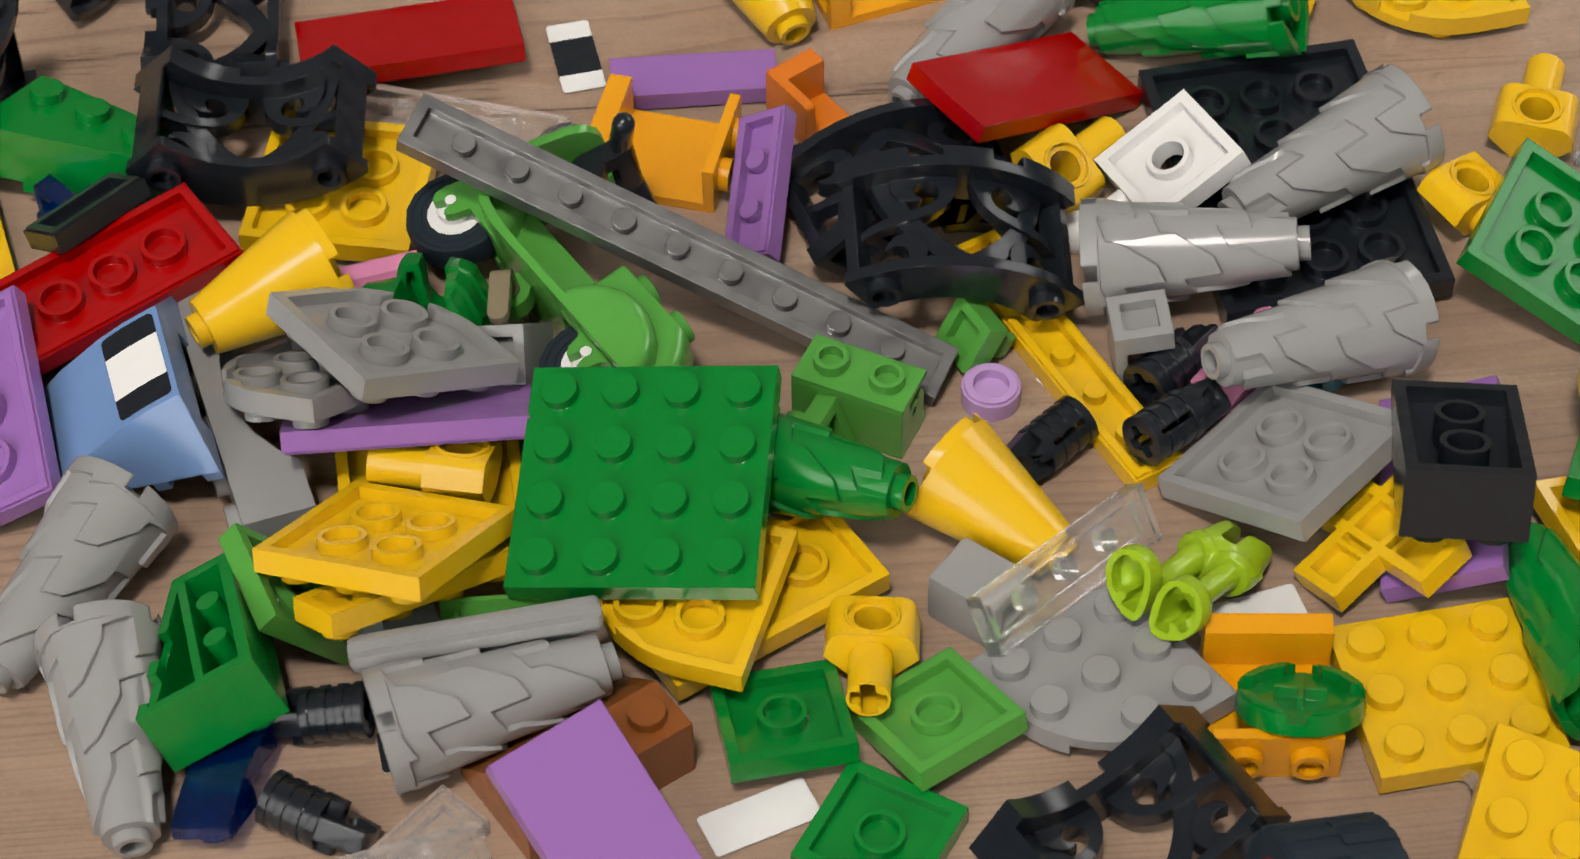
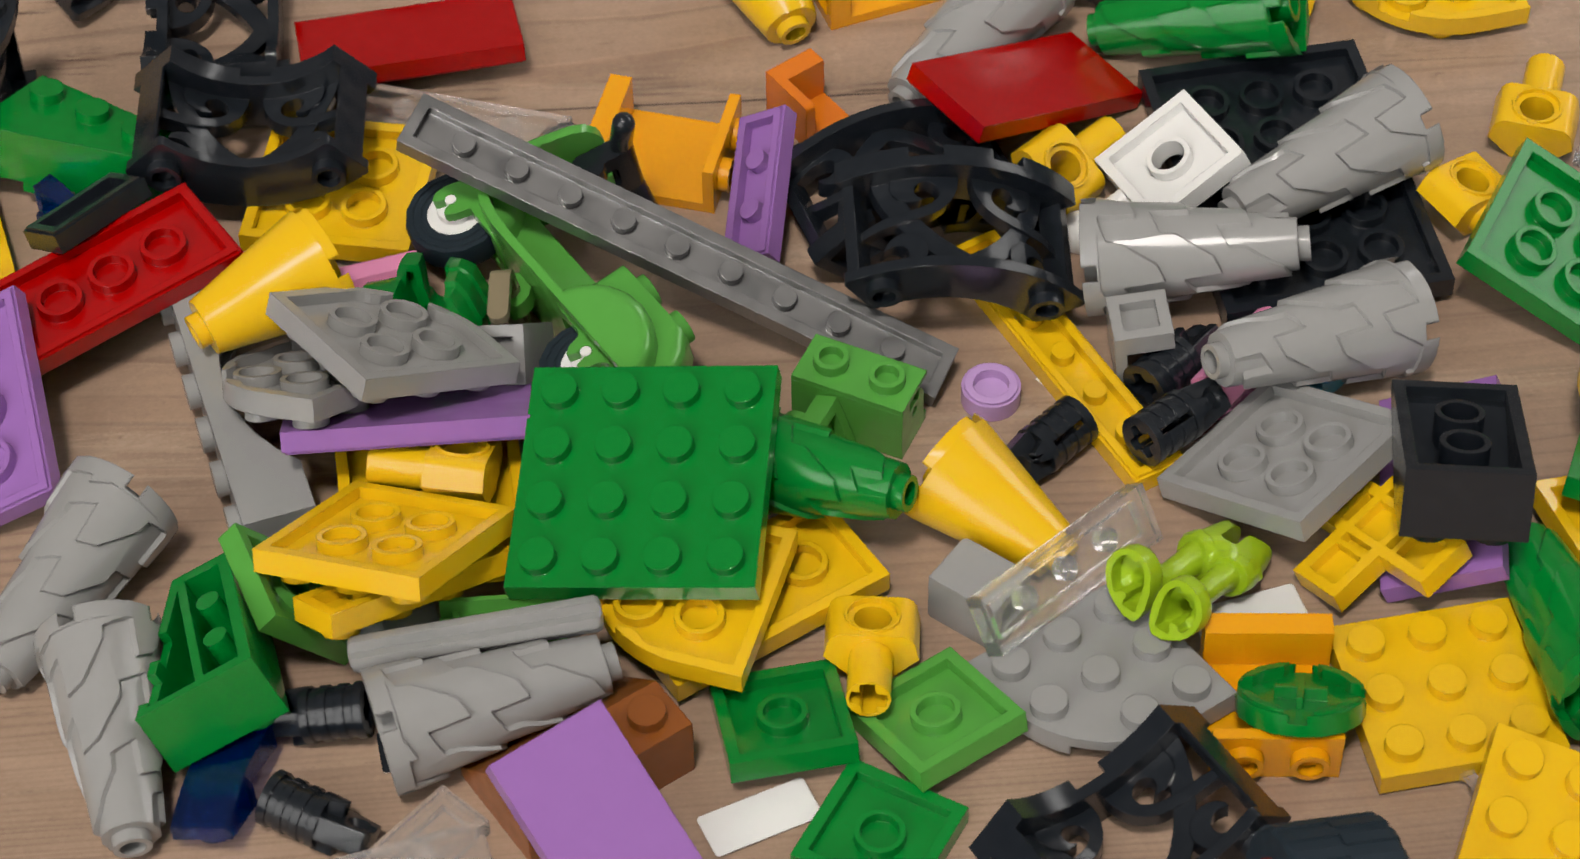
medium blue wedge [44,296,226,491] -> none
sticker [546,20,606,93] -> none
medium lavender tile [609,49,776,110] -> none
bright green tile [935,298,1016,375] -> none

